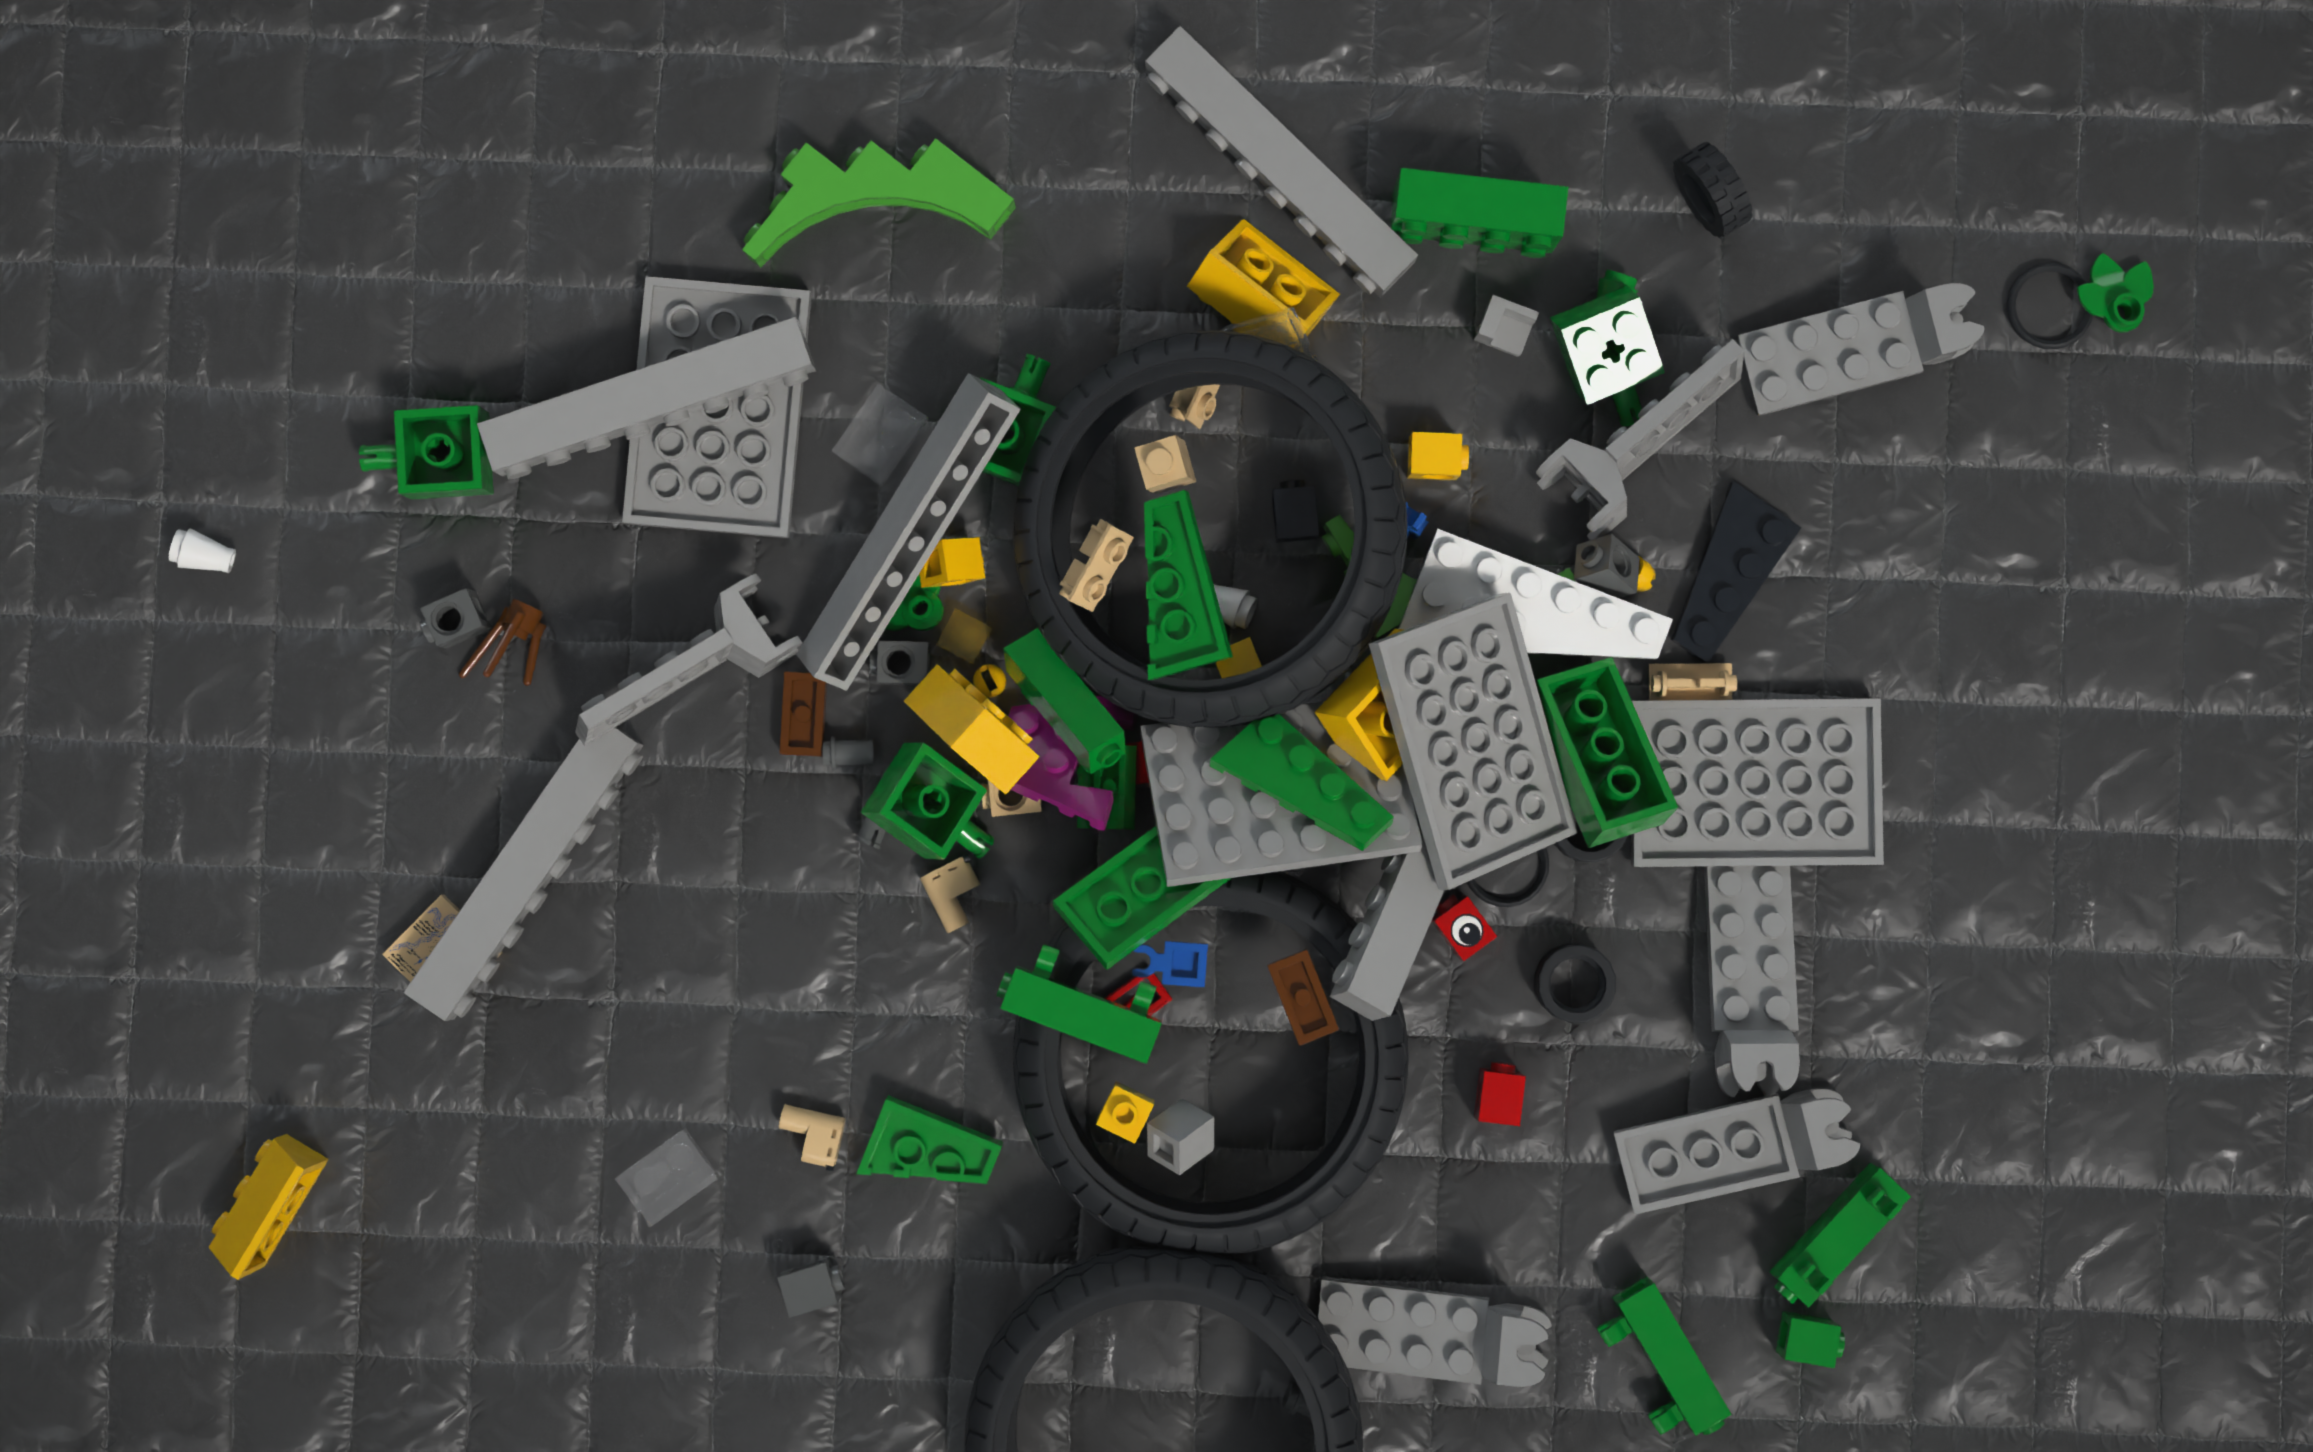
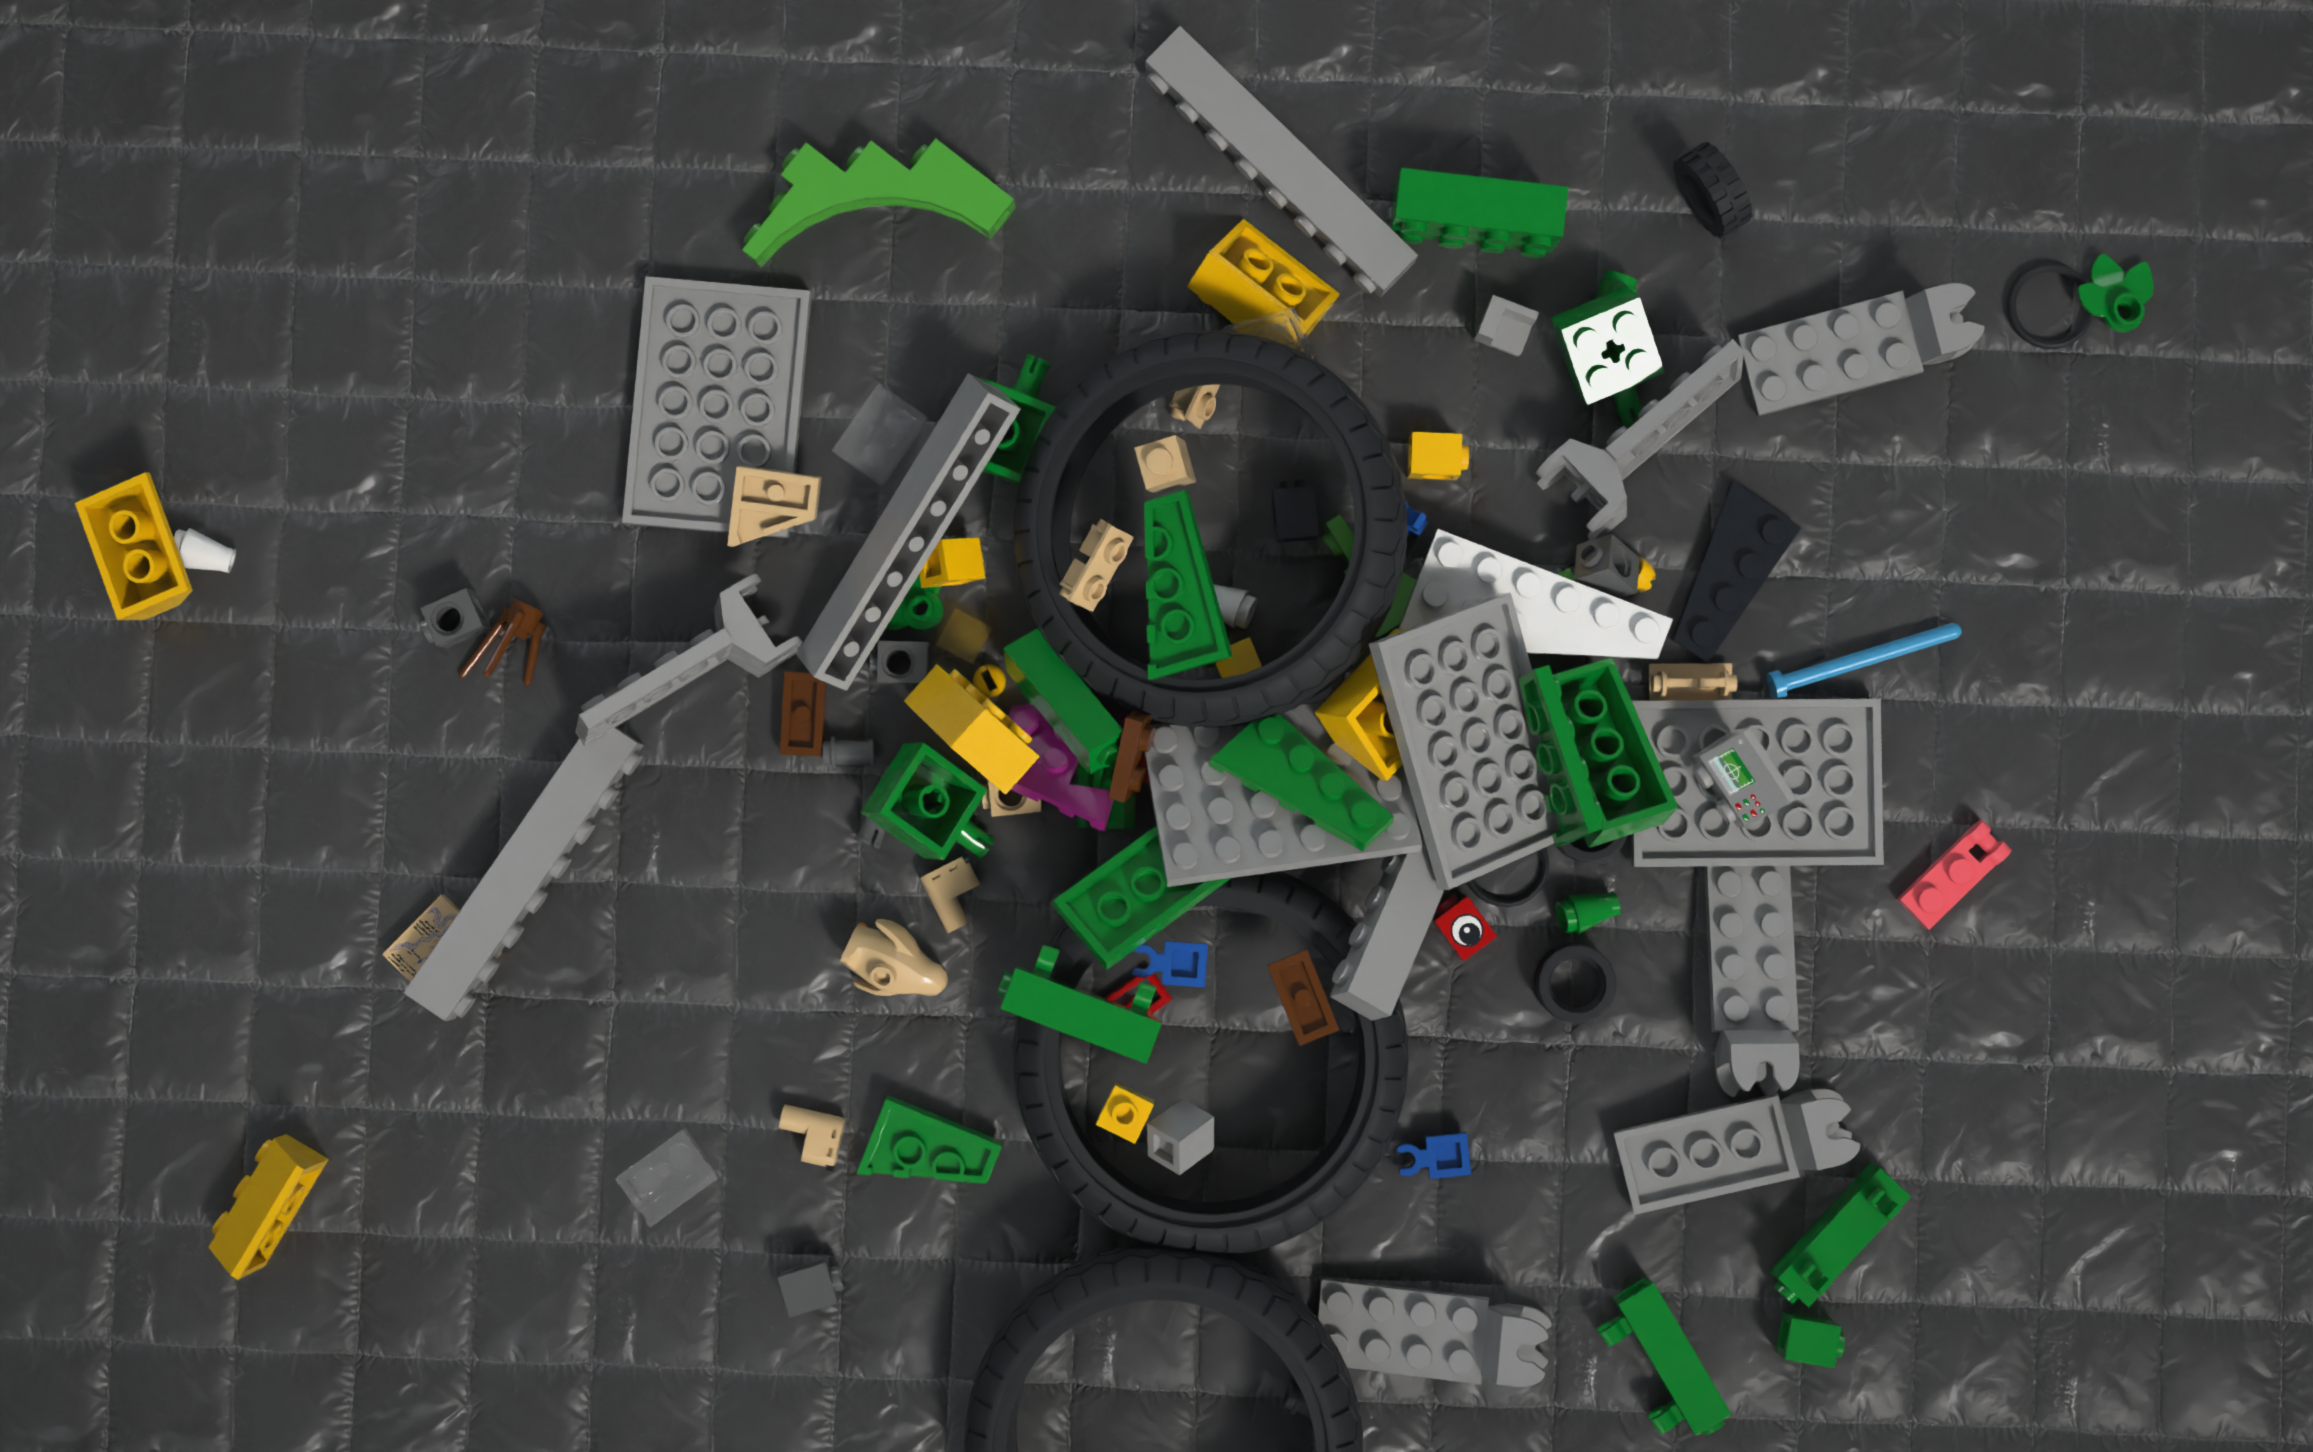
green brick [359,405,494,499] -> none
light grey brick [477,317,816,479] -> none
red brick [1474,1062,1526,1126] -> none
none -> yellow slope [75,472,193,620]
none -> tan wing [727,465,822,547]
none -> tan animal [840,919,948,996]
none -> reddish brown plate [1108,710,1155,802]
none -> blue plate [1396,1131,1471,1179]
none -> green wing [1518,665,1603,847]
none -> green cone [1555,891,1621,935]
none -> light grey slope [1691,727,1797,827]
none -> dark azure bar [1766,623,1962,699]
none -> coral plate [1896,820,2012,930]

